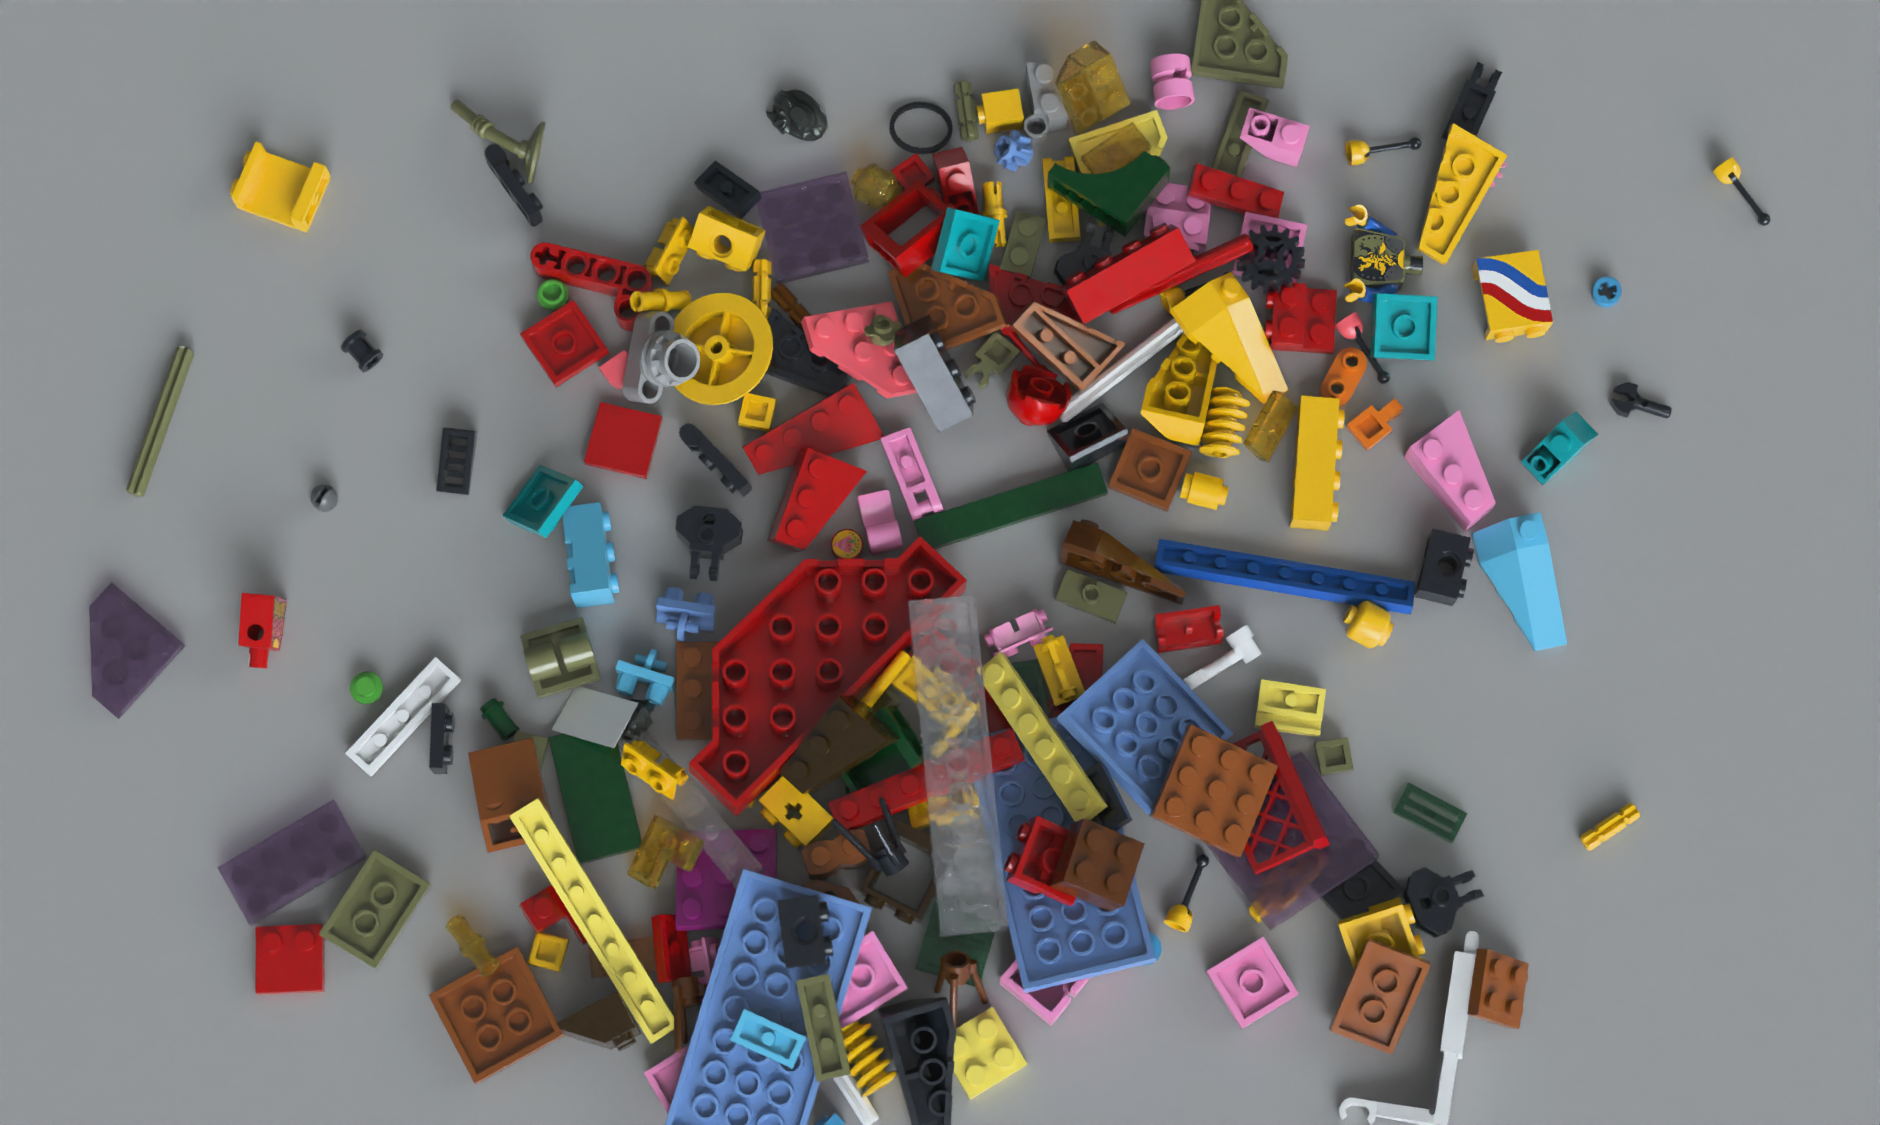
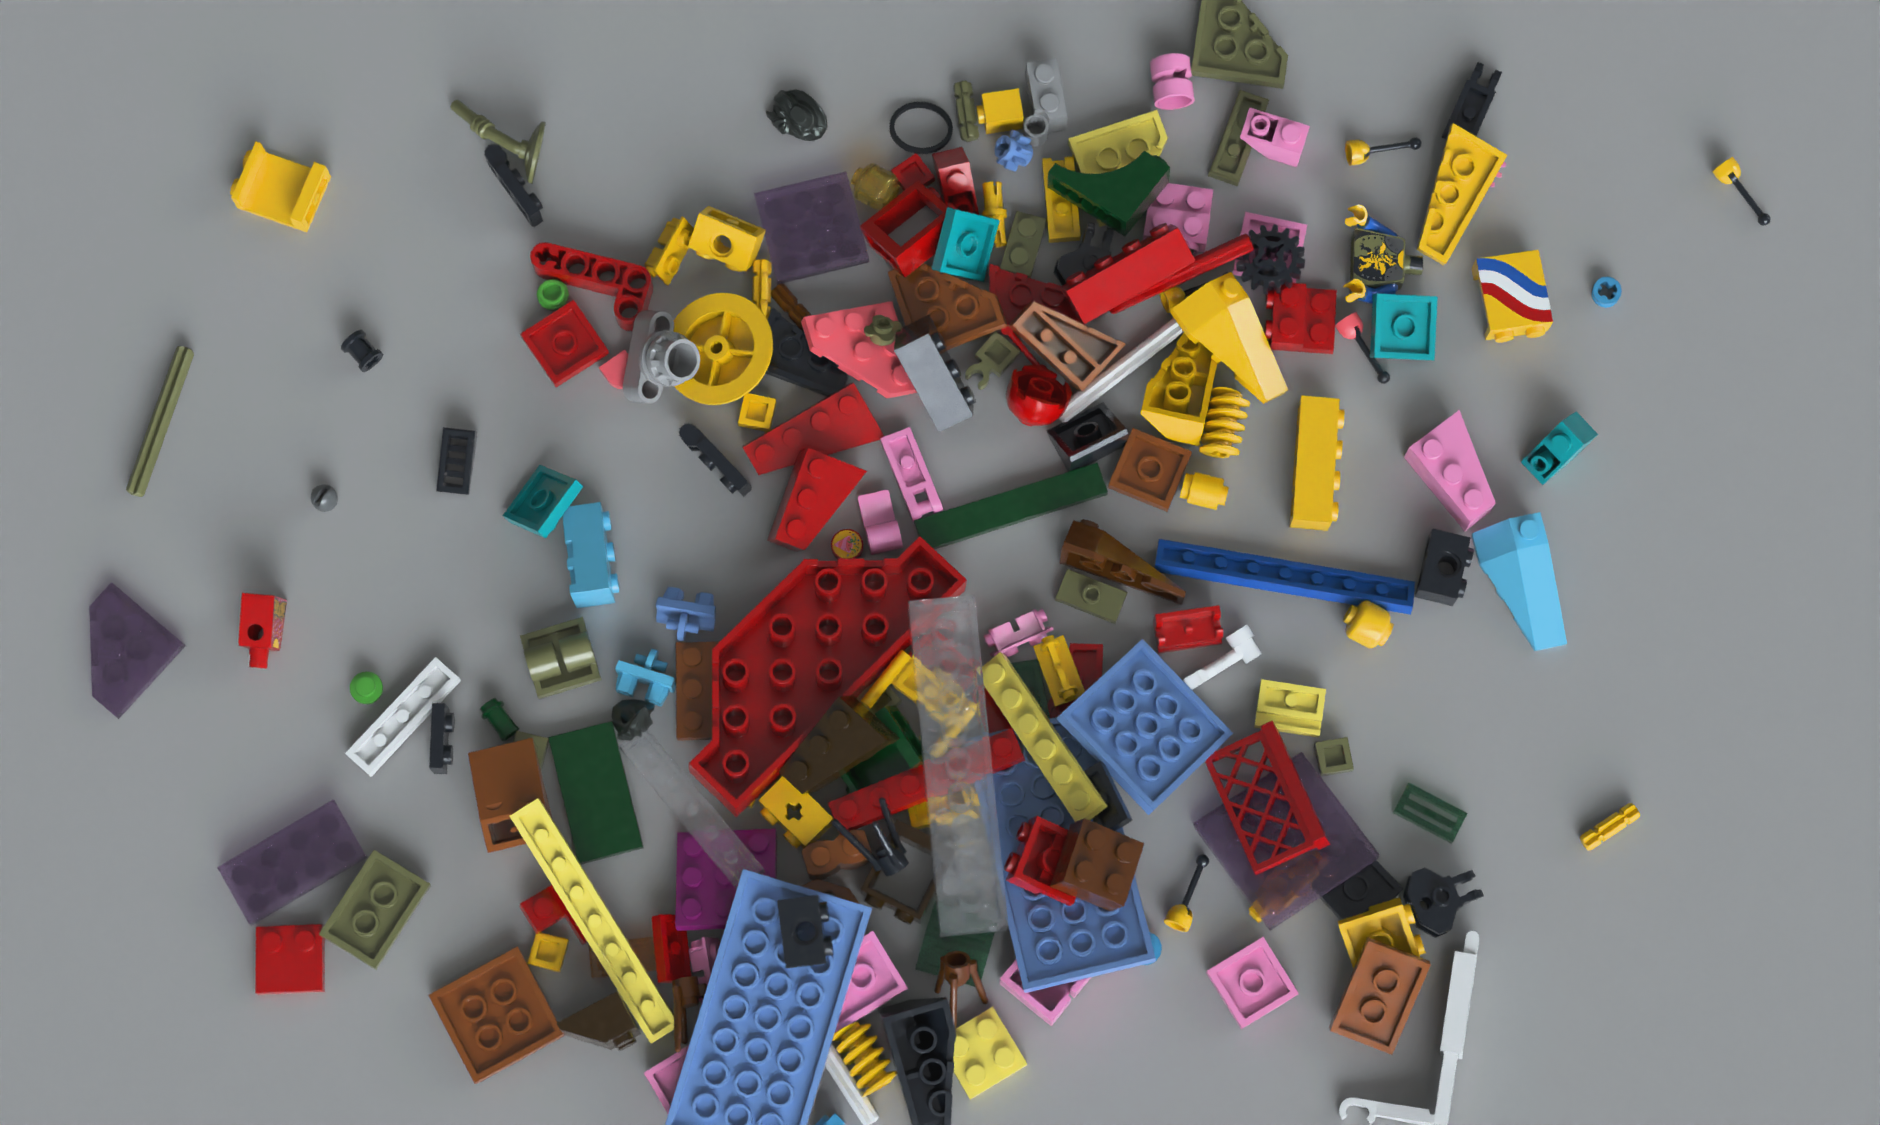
clear yellow pin [446,915,499,976] -> none
white sticker [552,687,638,748] -> none
red tile [584,402,663,479] -> none
yellow hinge [621,740,688,800] -> none
clear yellow plate [627,814,705,889] -> none
yellow pin [630,288,691,312] -> none
black hinge [675,506,743,581] -> none
black plate [694,160,762,219] -> none
medium azure plate [730,1009,807,1068] -> none
olive plate [796,974,851,1082] -> none
clear yellow slope [1054,40,1131,135] -> none
clear yellow plate [1081,121,1151,174] -> none
dark orange plate [1149,724,1278,858] -> none
red plate [1186,163,1284,218] -> none
clear yellow plate [1243,390,1298,462] -> none
orange plate [1319,347,1367,408] -> none
orange plate [1346,398,1404,451] -> none
dark orange plate [1467,948,1529,1029] -> none
black bar [1609,382,1672,419] -> none

